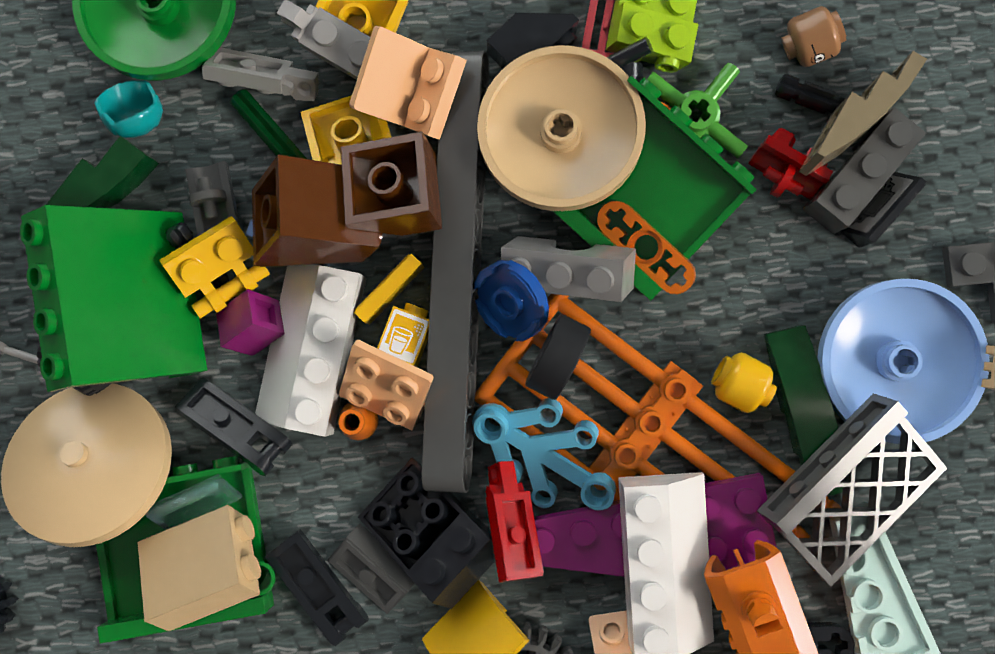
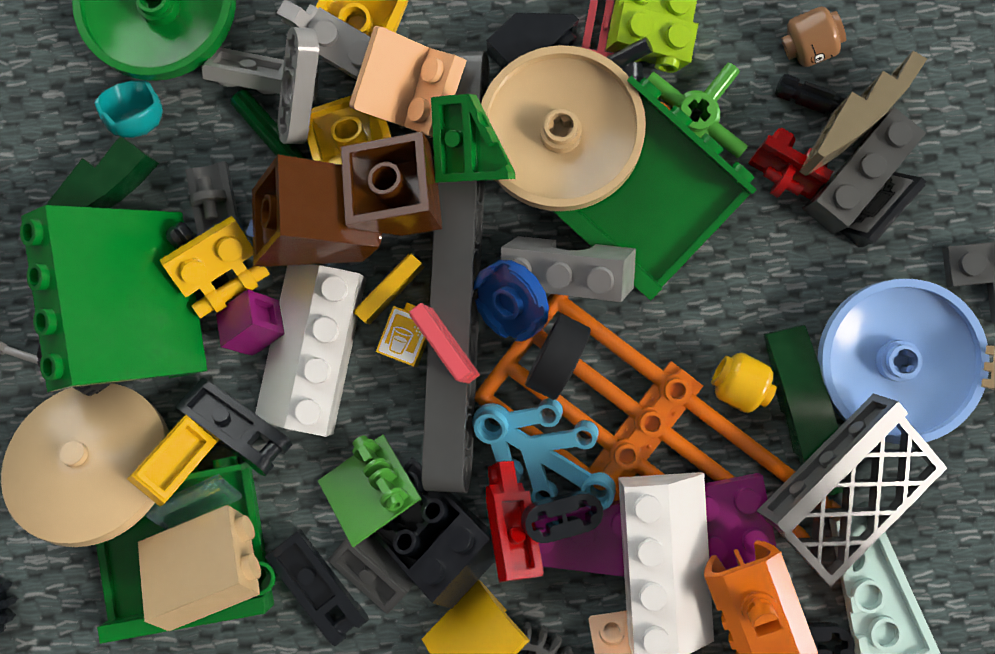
light nougat bracket [338,340,434,431] -> none
orange cone [338,402,379,440] -> none
orange beam [597,201,696,294] -> none
none -> yellow tile [127,415,217,506]
none -> light grey beam [277,27,319,144]
none -> bright green hinge [318,434,421,547]
none -> coral tile [409,303,480,384]
none -> green wing [431,94,516,183]
none -> black beam [521,491,603,543]

